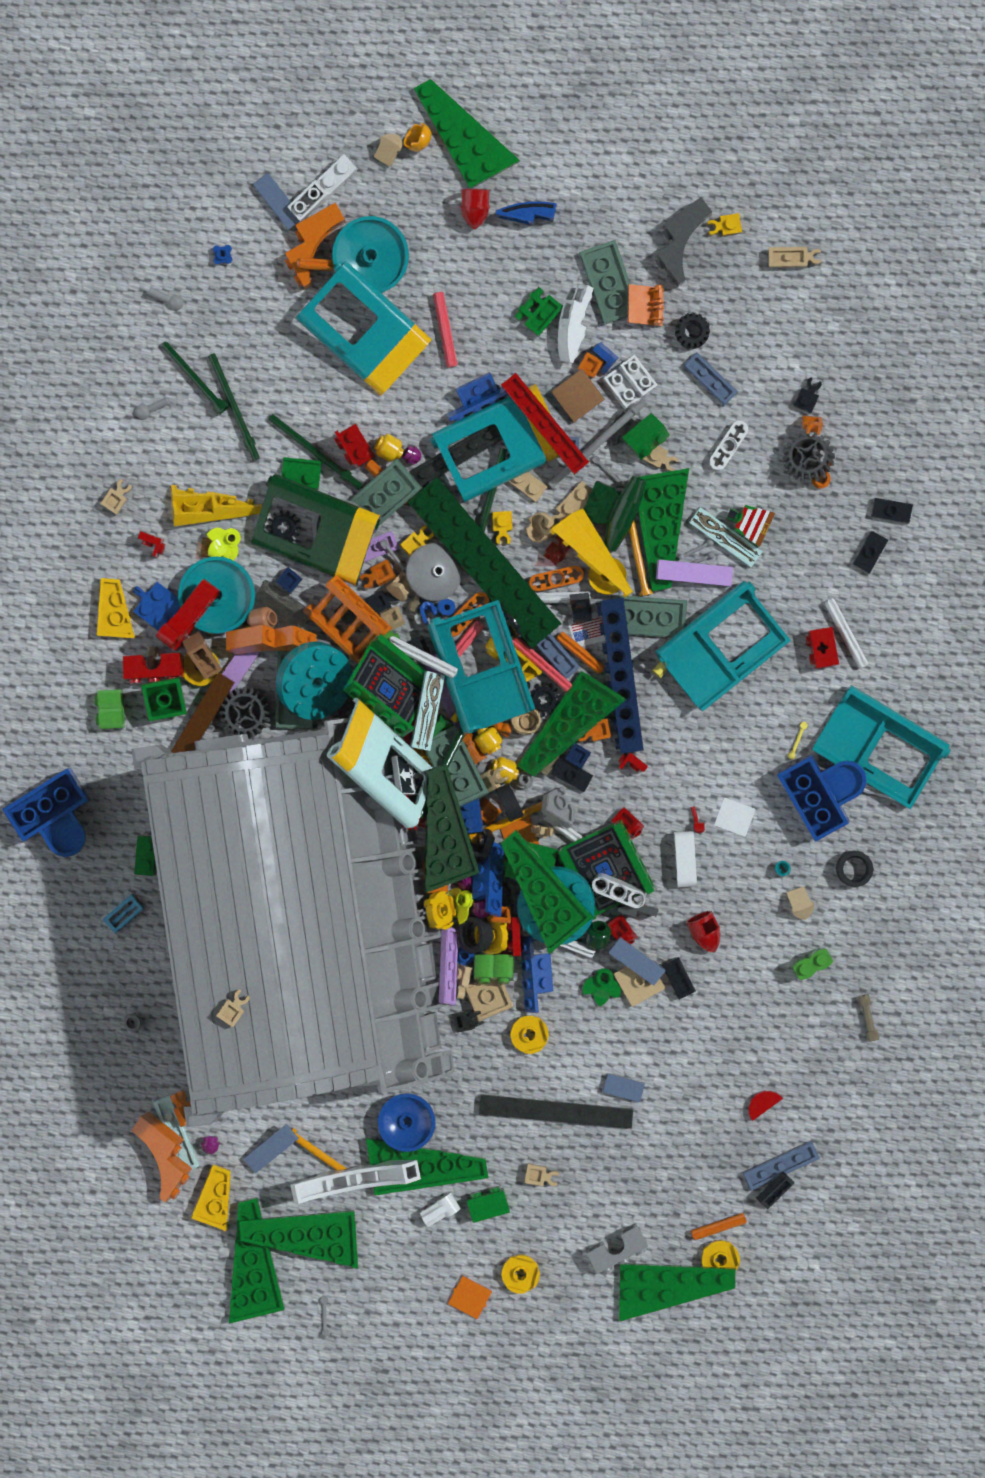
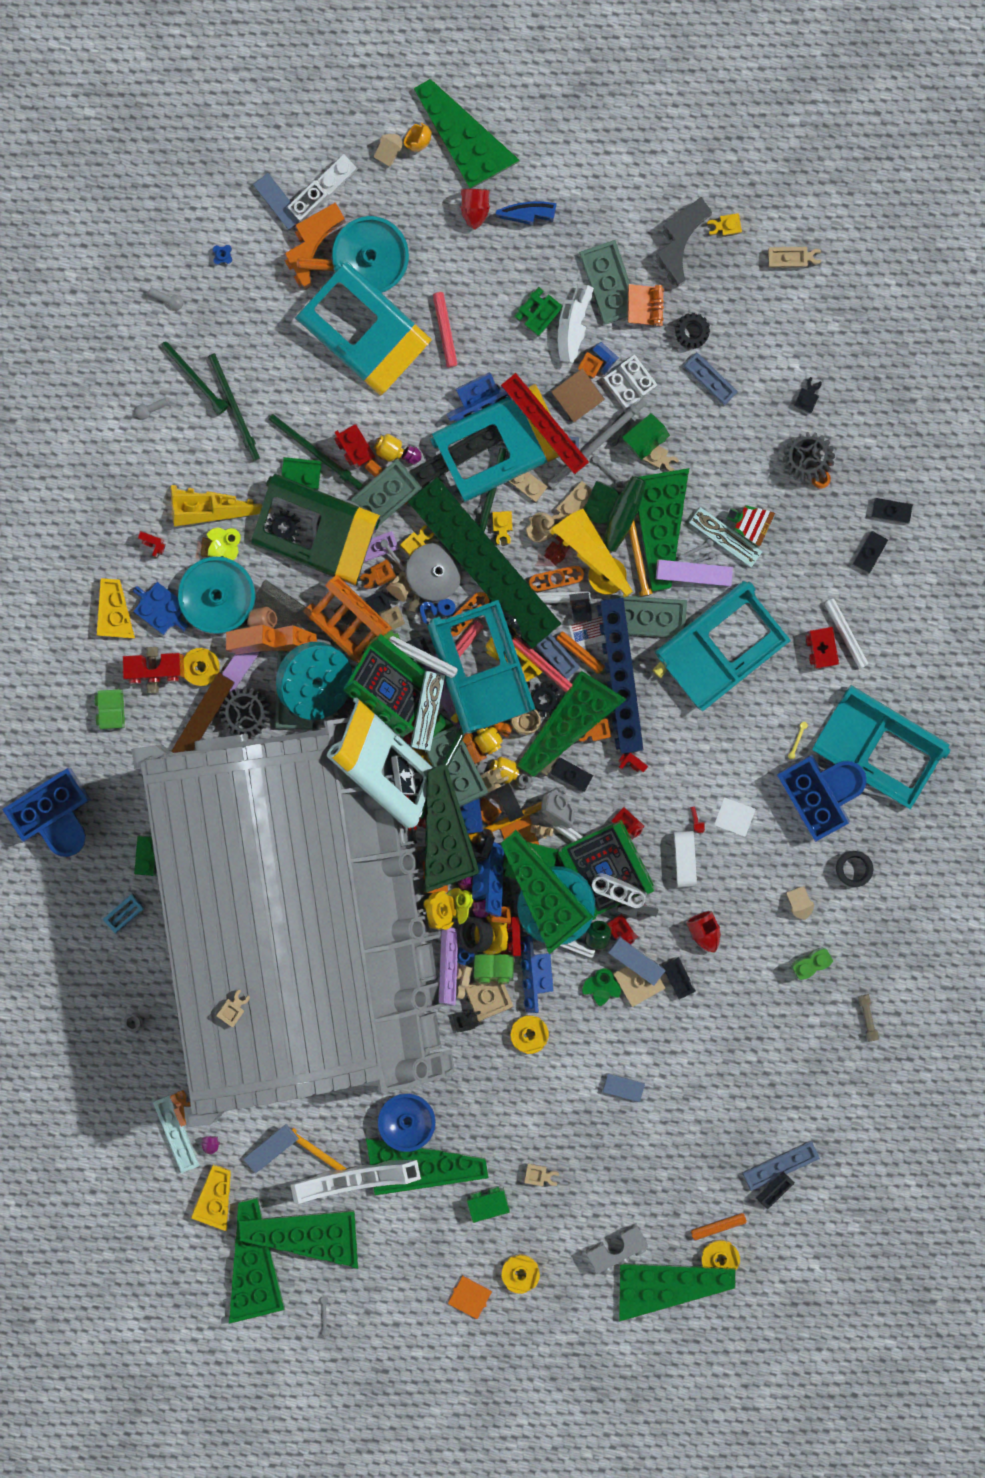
tan plate [100,479,132,515] -> none
orange arch [131,1112,192,1202] -> none
green slope [141,677,187,721] -> none
red beam [156,579,220,652] -> none
medium nougat arch [182,632,222,680] -> none
dark blue plate [276,567,303,594] -> none
white piece [420,1192,461,1227] -> none
pearl dark grey tile [479,1094,633,1129] -> none
dark blue plate [565,743,591,769] -> none
white beam [709,421,748,471] -> none
red tile [749,1090,783,1121] -> none
teal hinge [775,861,791,877] -> none
orange plate [802,415,823,435] -> none

